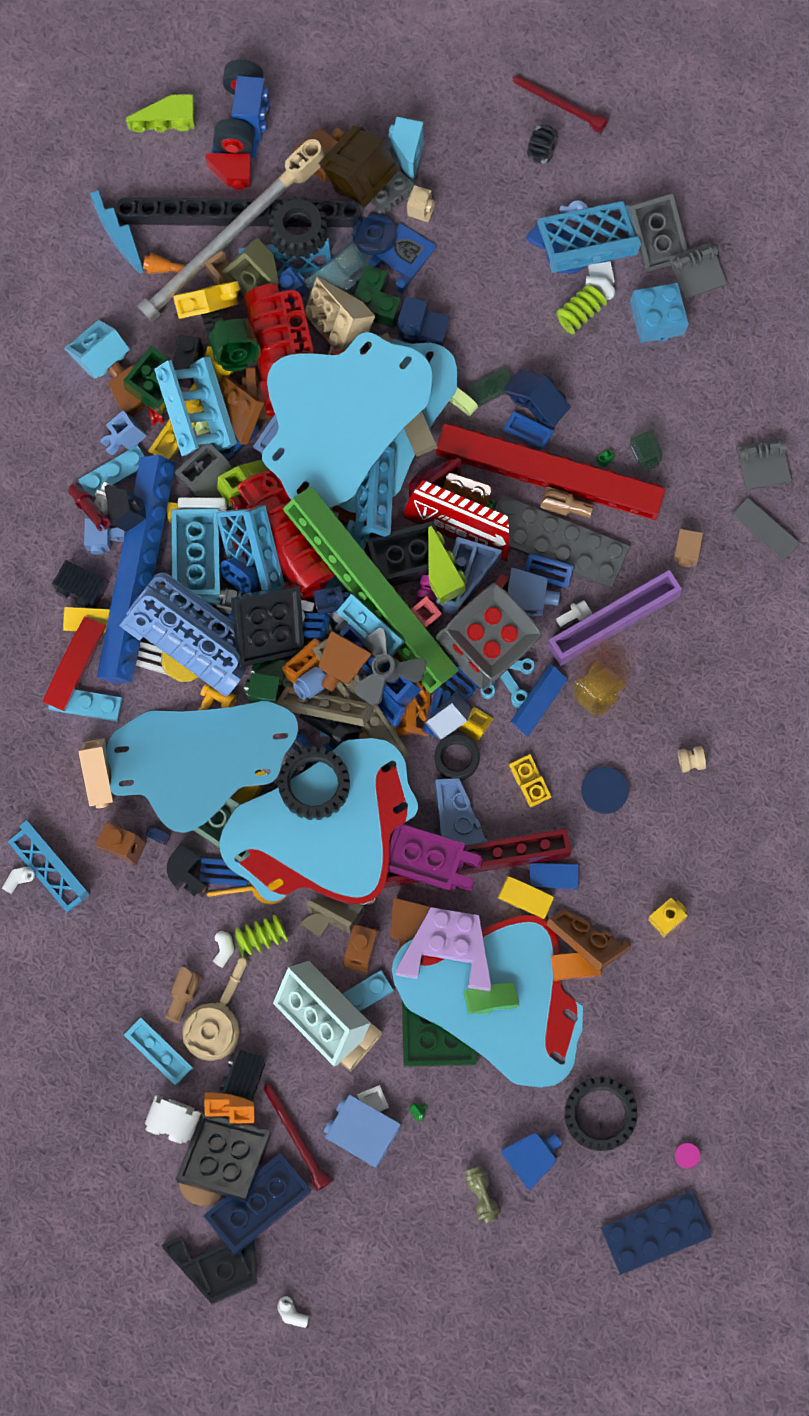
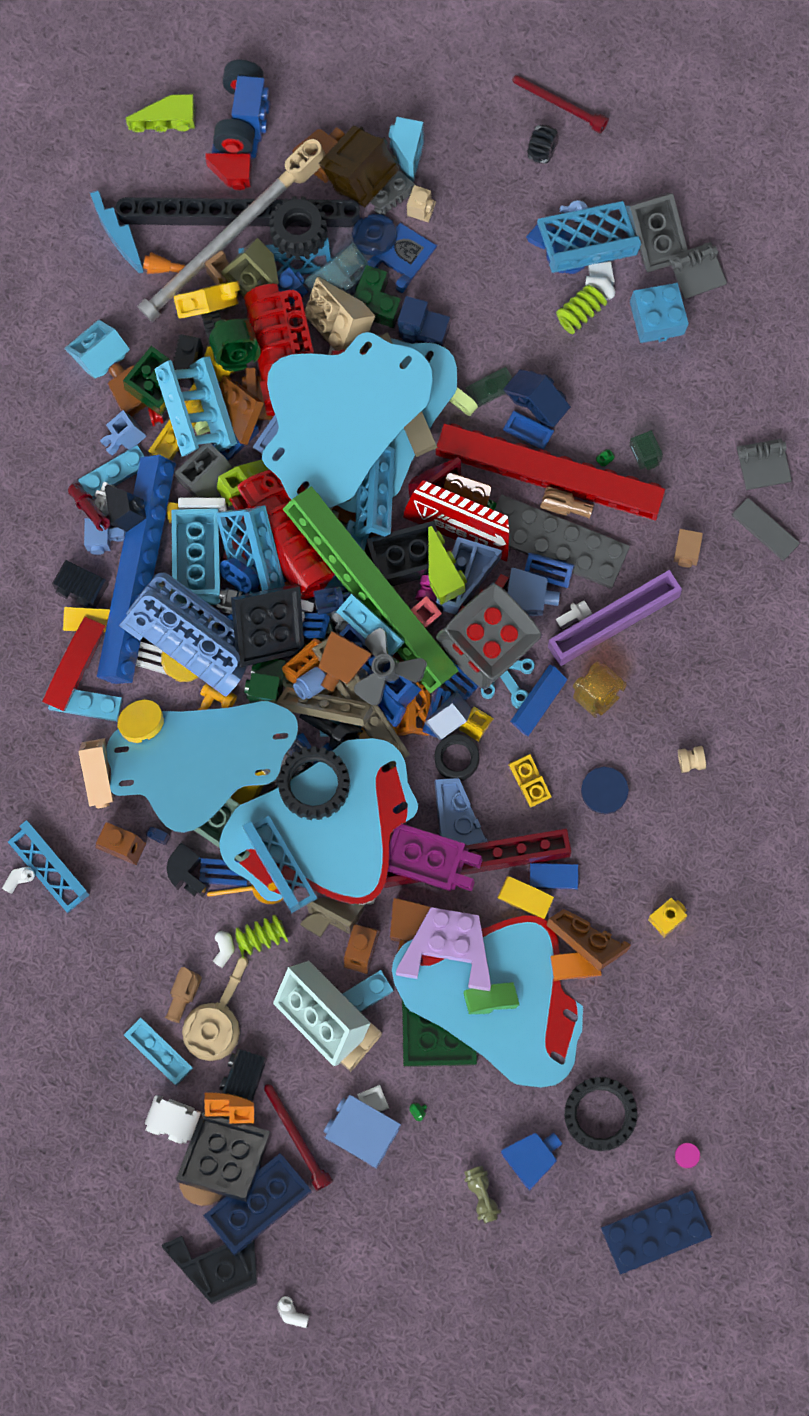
none -> yellow tile [117,700,164,743]
none -> dark azure fence [243,816,317,913]

